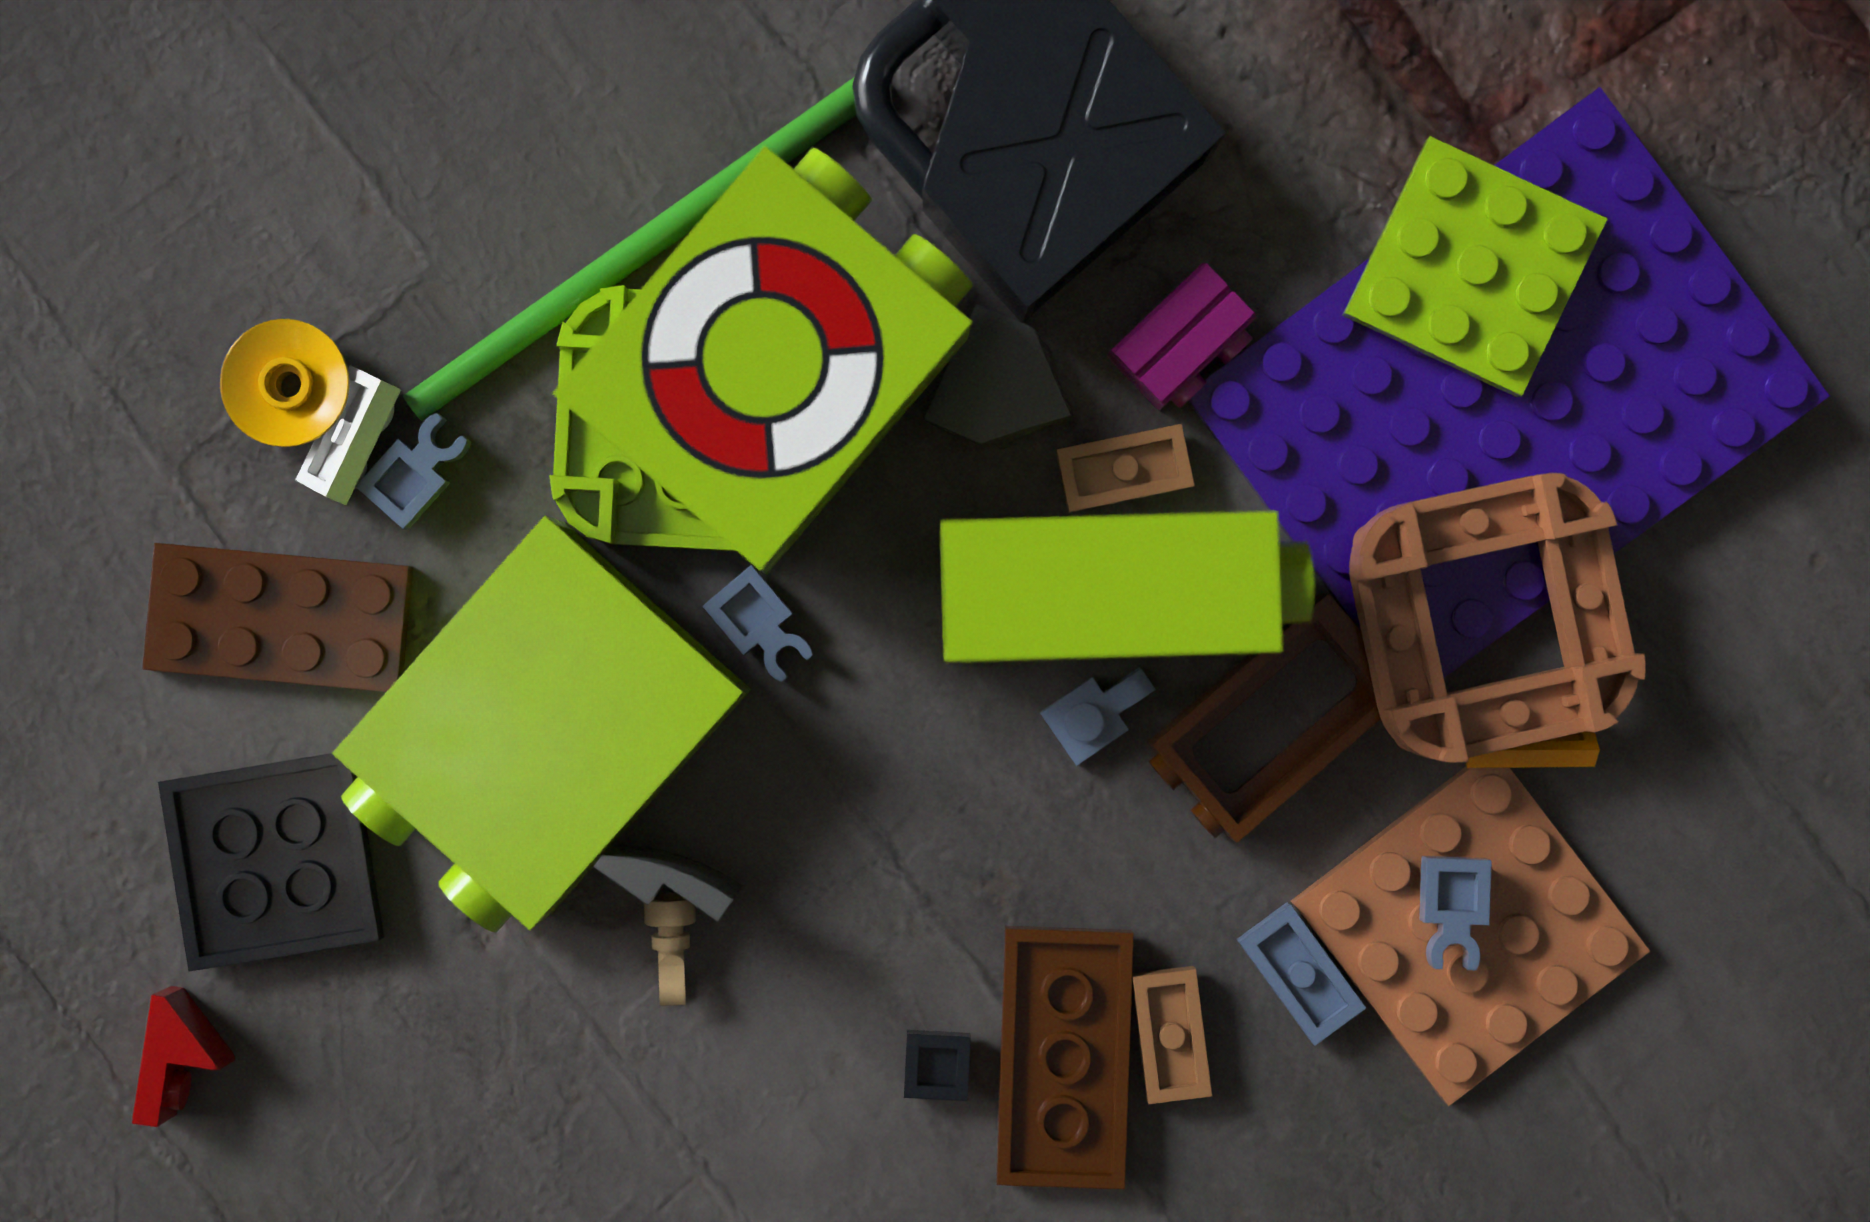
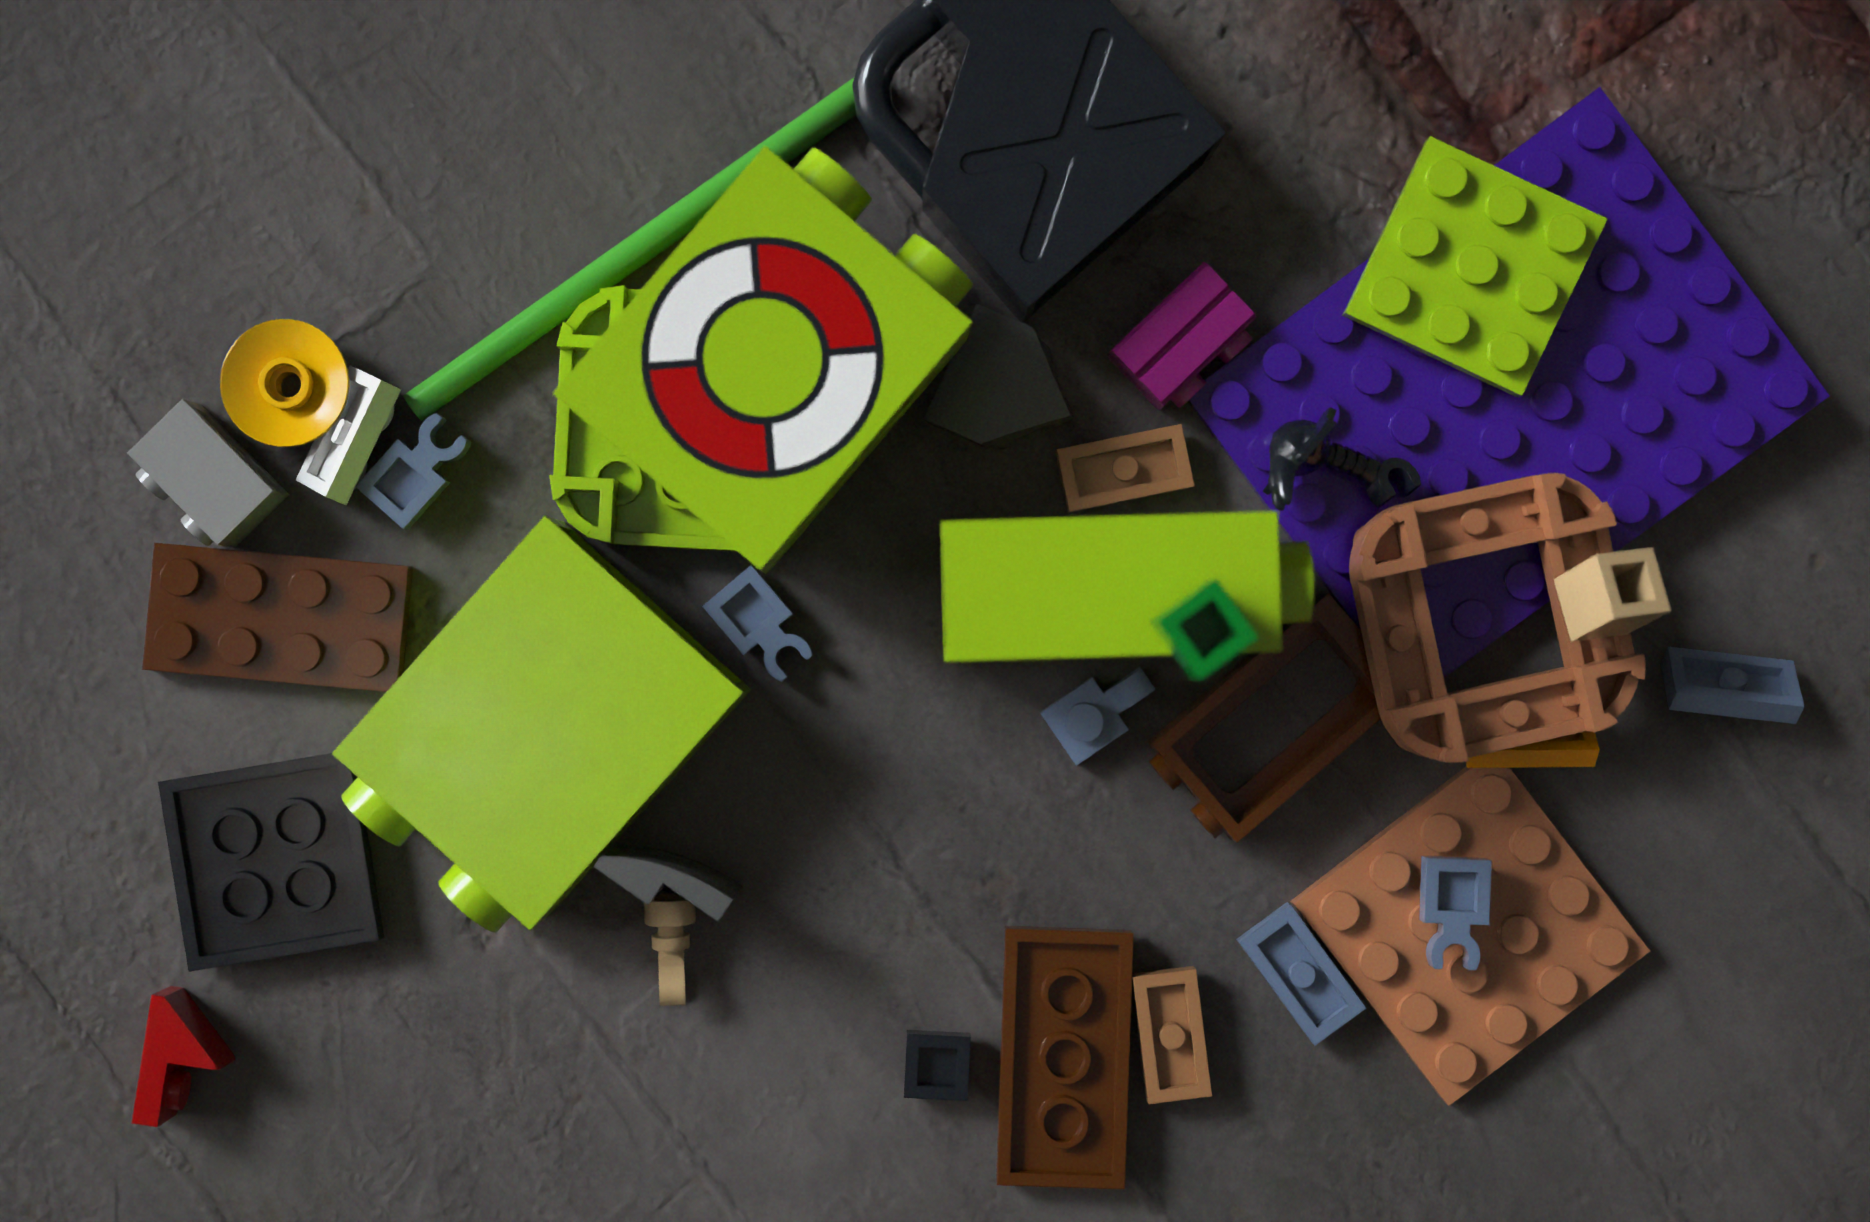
none -> light grey brick [127,399,290,547]
none -> green brick [1149,578,1259,680]
none -> black piece [1262,407,1421,511]
none -> tan brick [1554,547,1671,642]
none -> sand blue plate [1661,647,1804,724]

